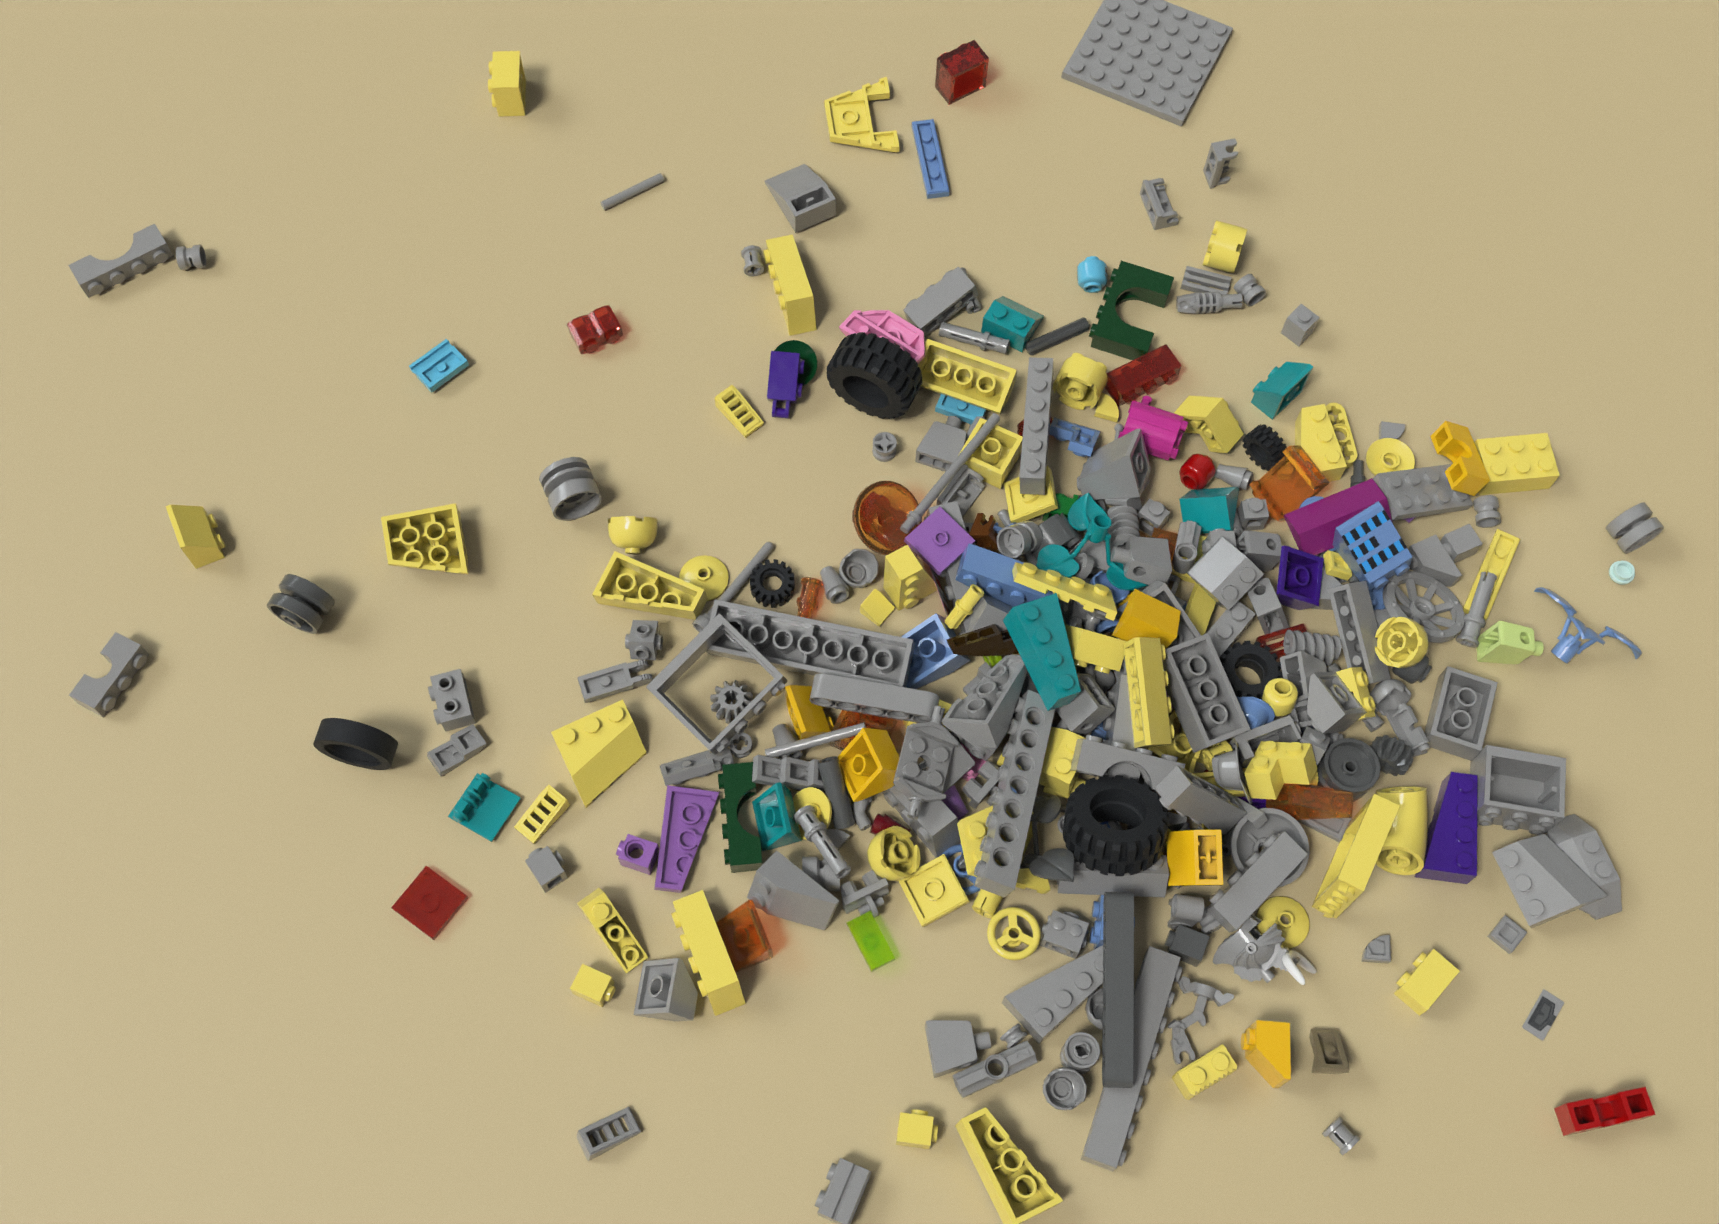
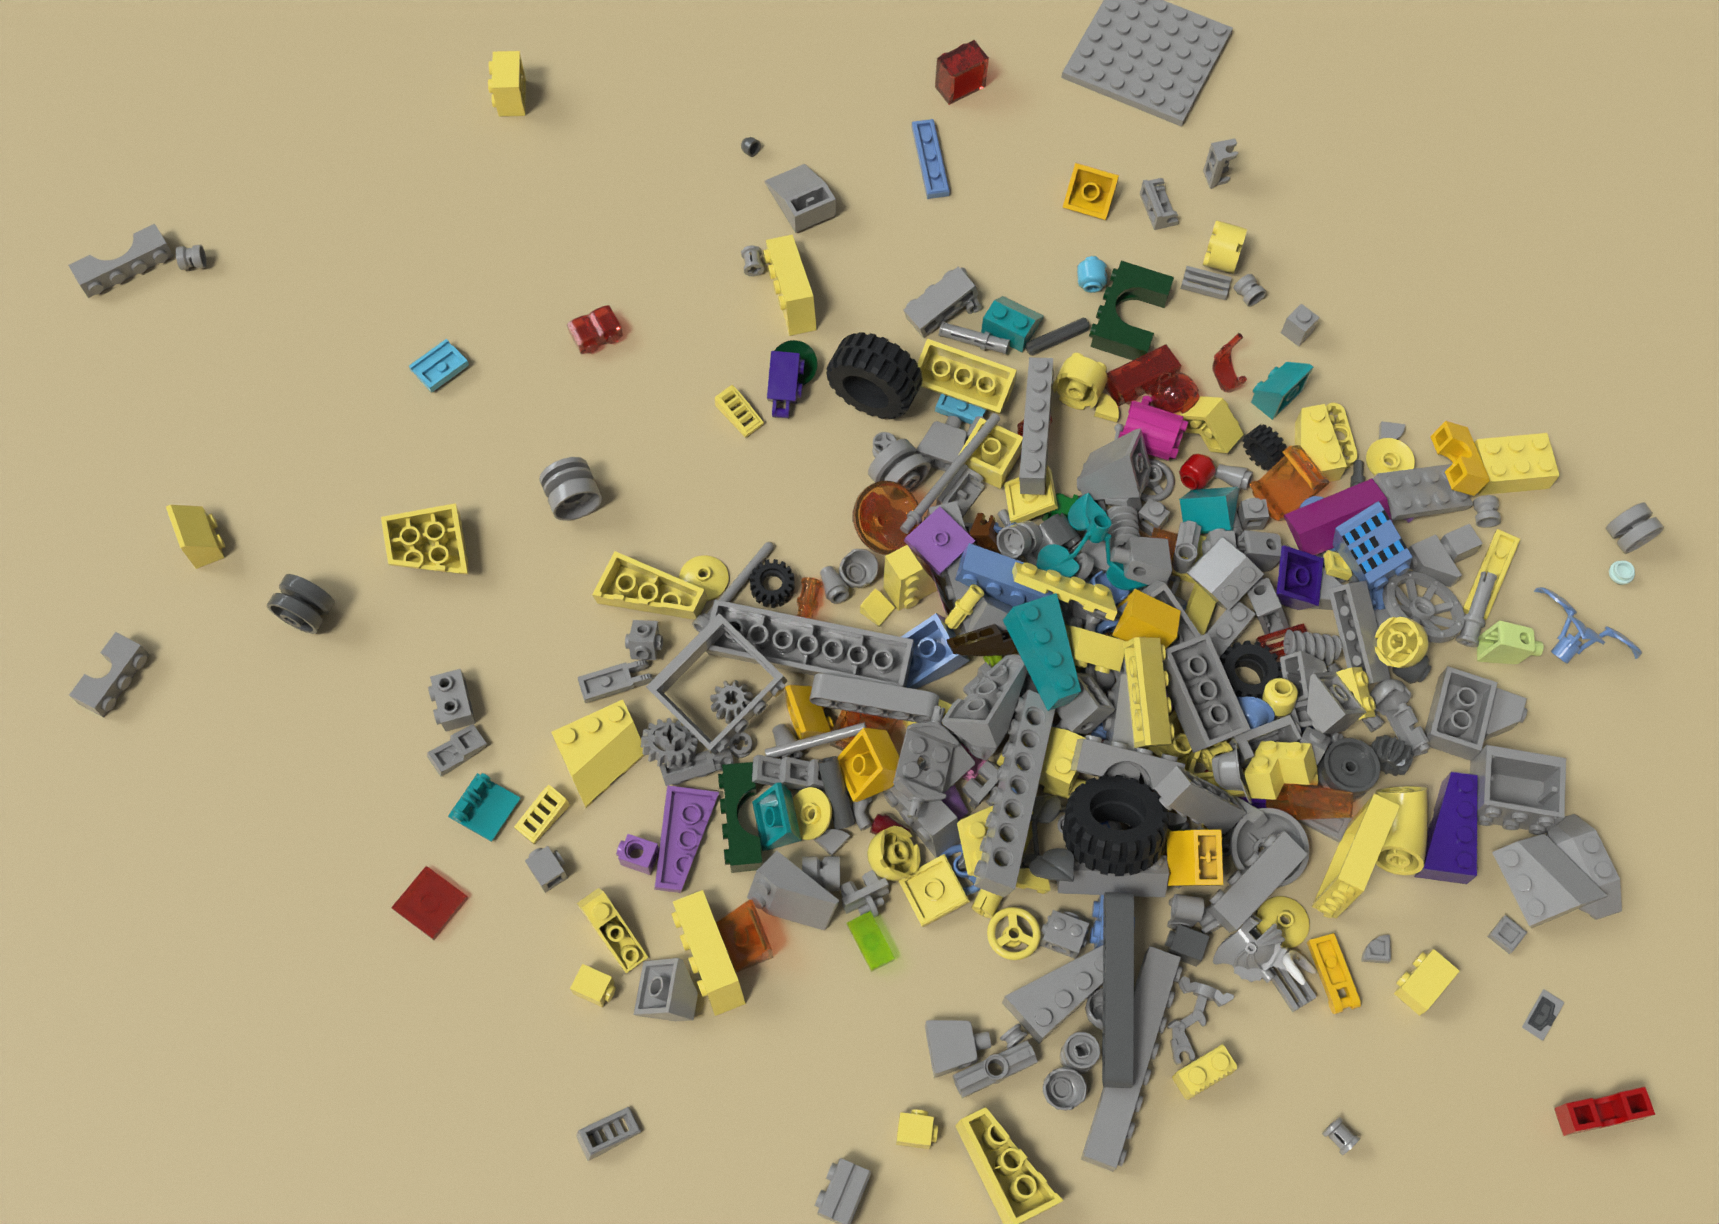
black tyre [313,718,398,770] -> none
light grey bar [600,173,664,210] -> none
light yellow cylinder [608,516,657,554] -> none
light grey pin [793,805,851,879] -> none
light yellow wing [824,77,899,152] -> none
bright pink wedge [839,310,925,364] -> none
medium blue plate [1049,417,1100,457] -> none
light grey hinge [1176,292,1242,314] -> none
yellow slope [1241,1020,1291,1088] -> none
dark tan slope [1309,1029,1350,1074] -> none
none -> light grey gear [641,718,698,768]
none -> dark grey hinge [741,137,761,157]
none -> light grey wheel [868,439,931,501]
none -> yellow slope [1063,163,1119,220]
none -> light grey piece [1140,459,1174,502]
none -> clear red cylinder [1150,372,1200,414]
none -> clear red helmet [1212,333,1247,393]
none -> light grey tile [1269,967,1317,1012]
none -> yellow plate [1307,933,1361,1014]
none -> light grey slope [1484,688,1527,741]

